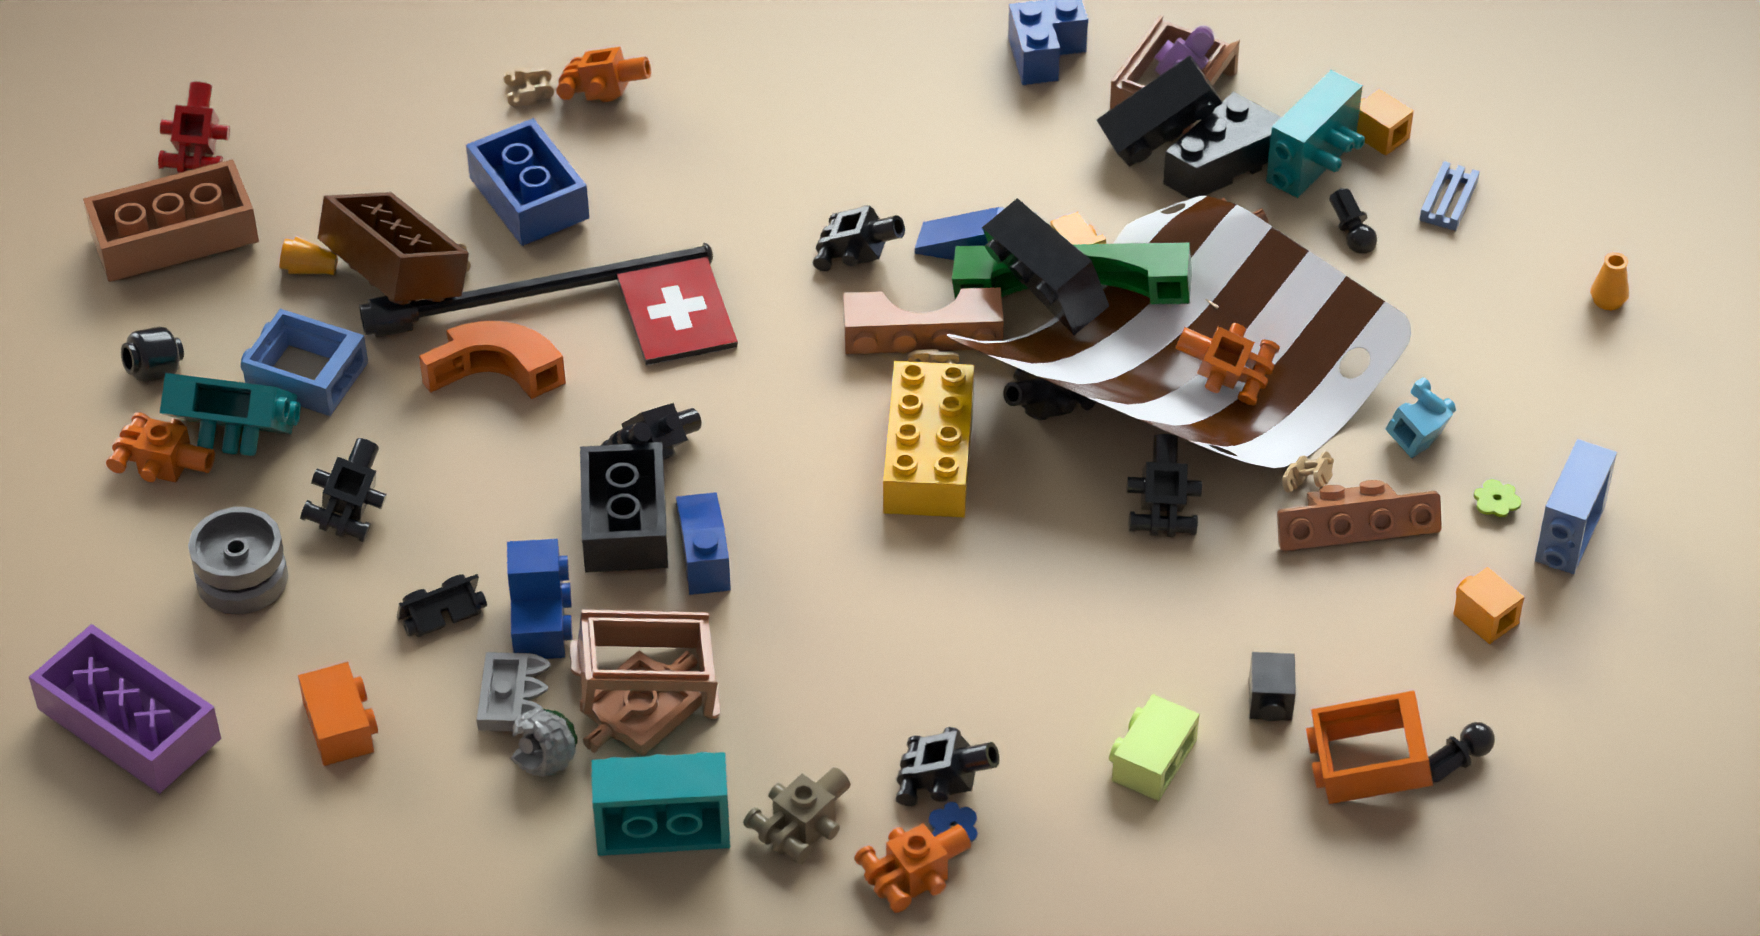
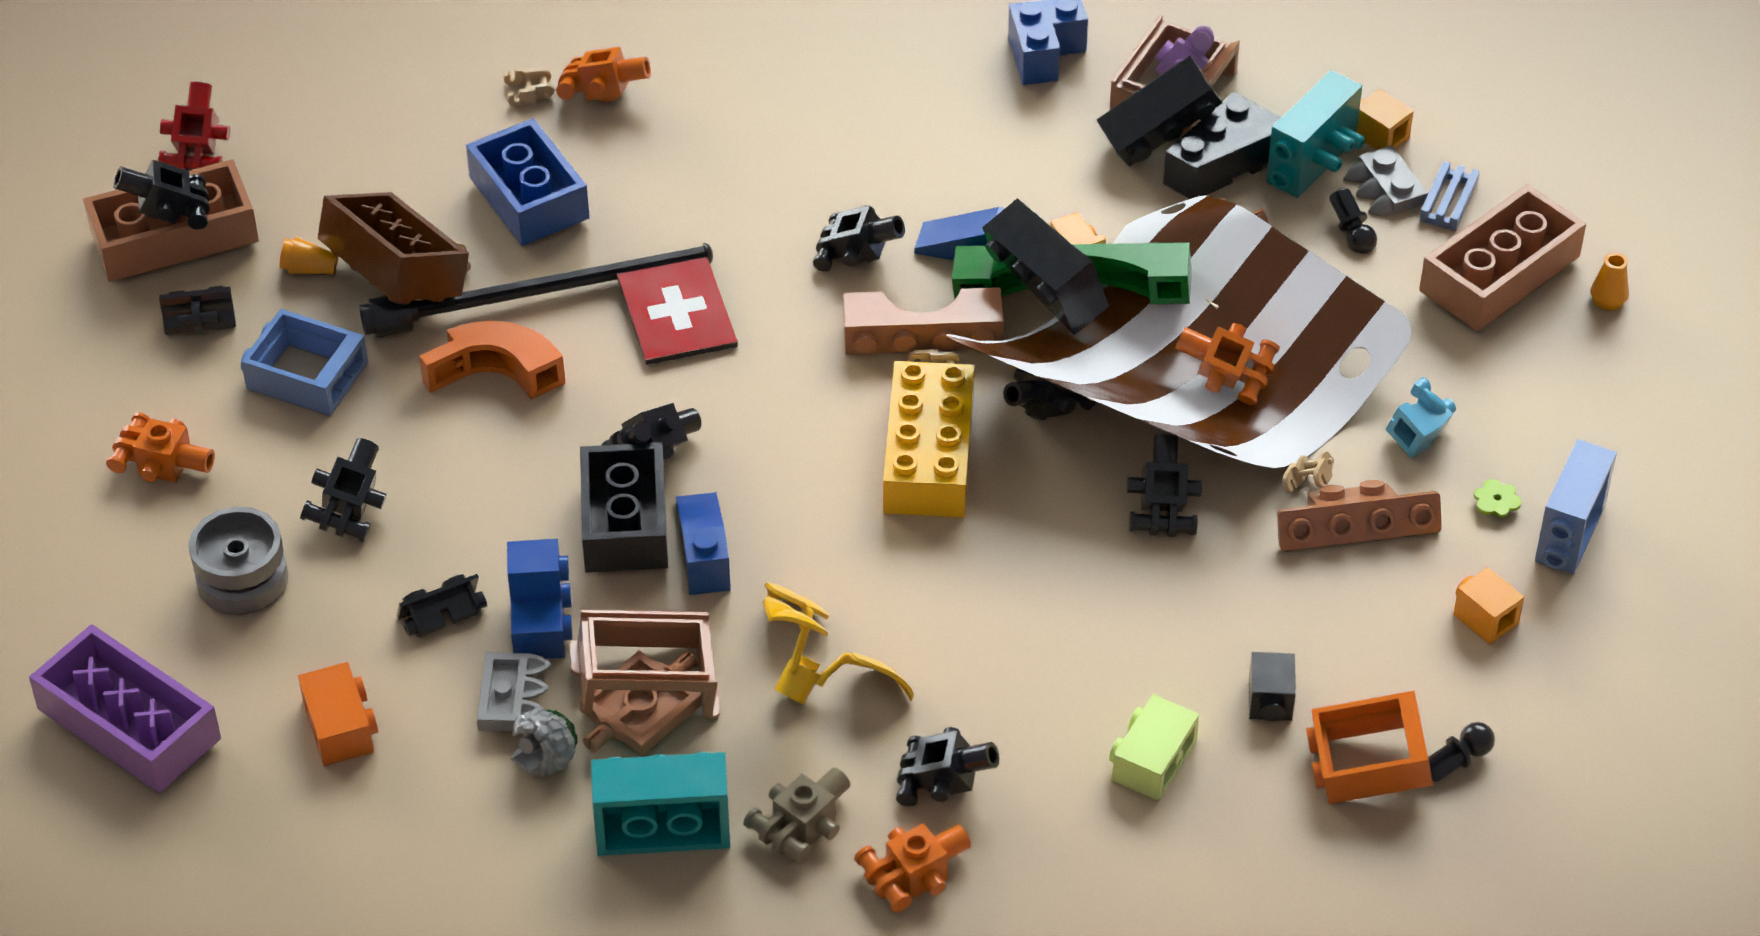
black head [121,327,184,382] -> none
teal piece [160,373,301,456] -> none
blue plant [928,802,978,842] -> none
none -> black piece [113,160,210,230]
none -> black hips [159,285,236,336]
none -> yellow plant [763,582,914,705]
none -> light grey plate [1344,145,1428,216]
none -> nougat brick [1419,184,1587,332]

